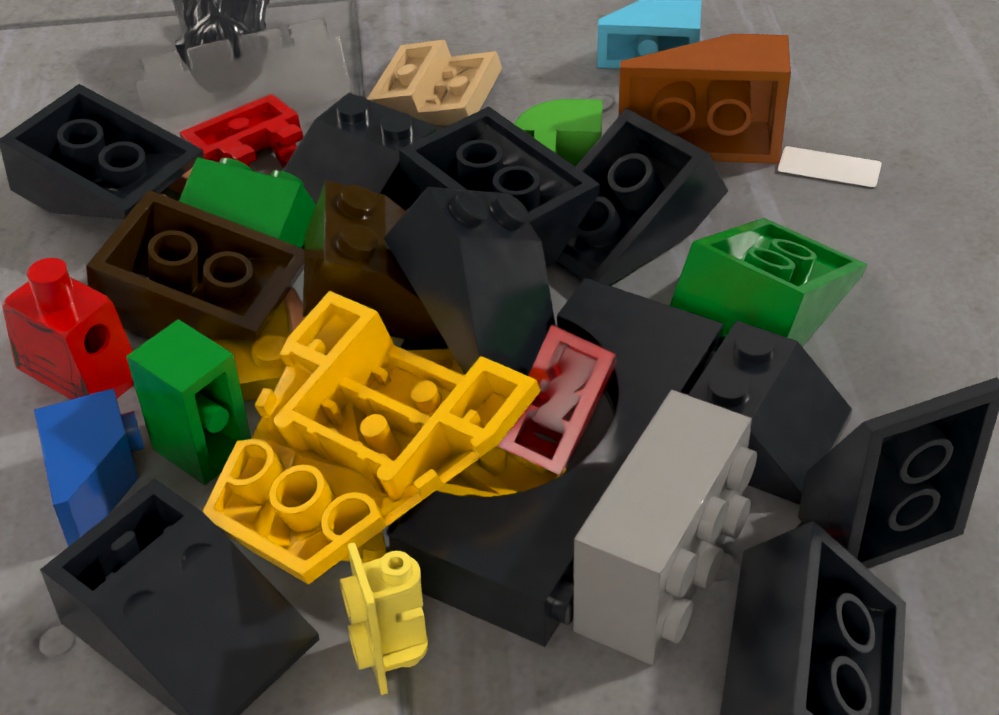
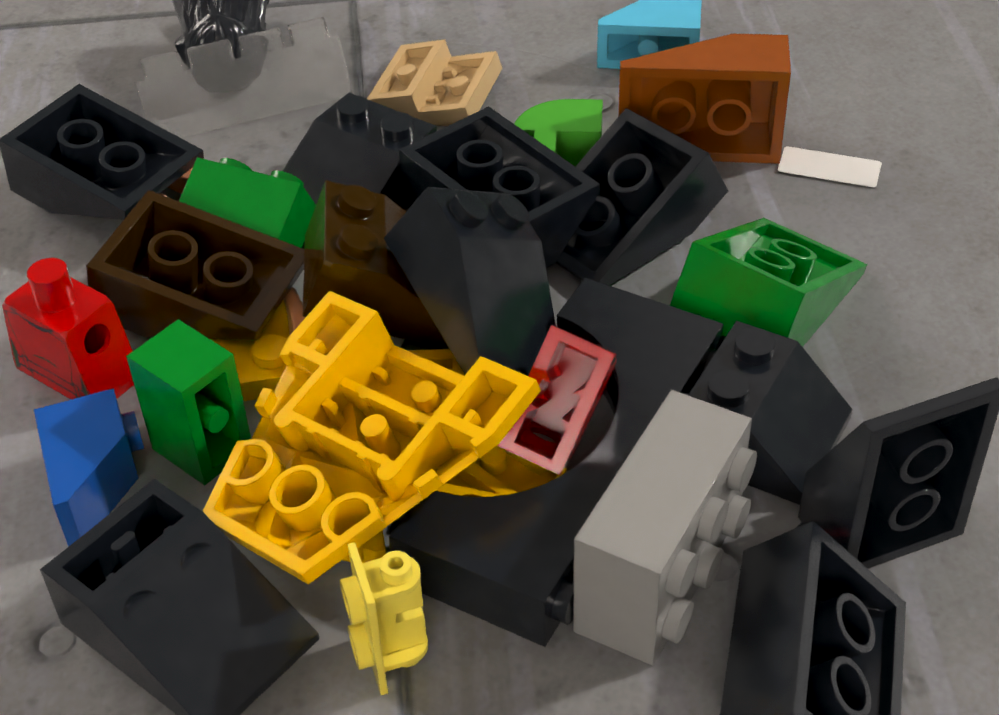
red plate [179,94,303,171] -> none

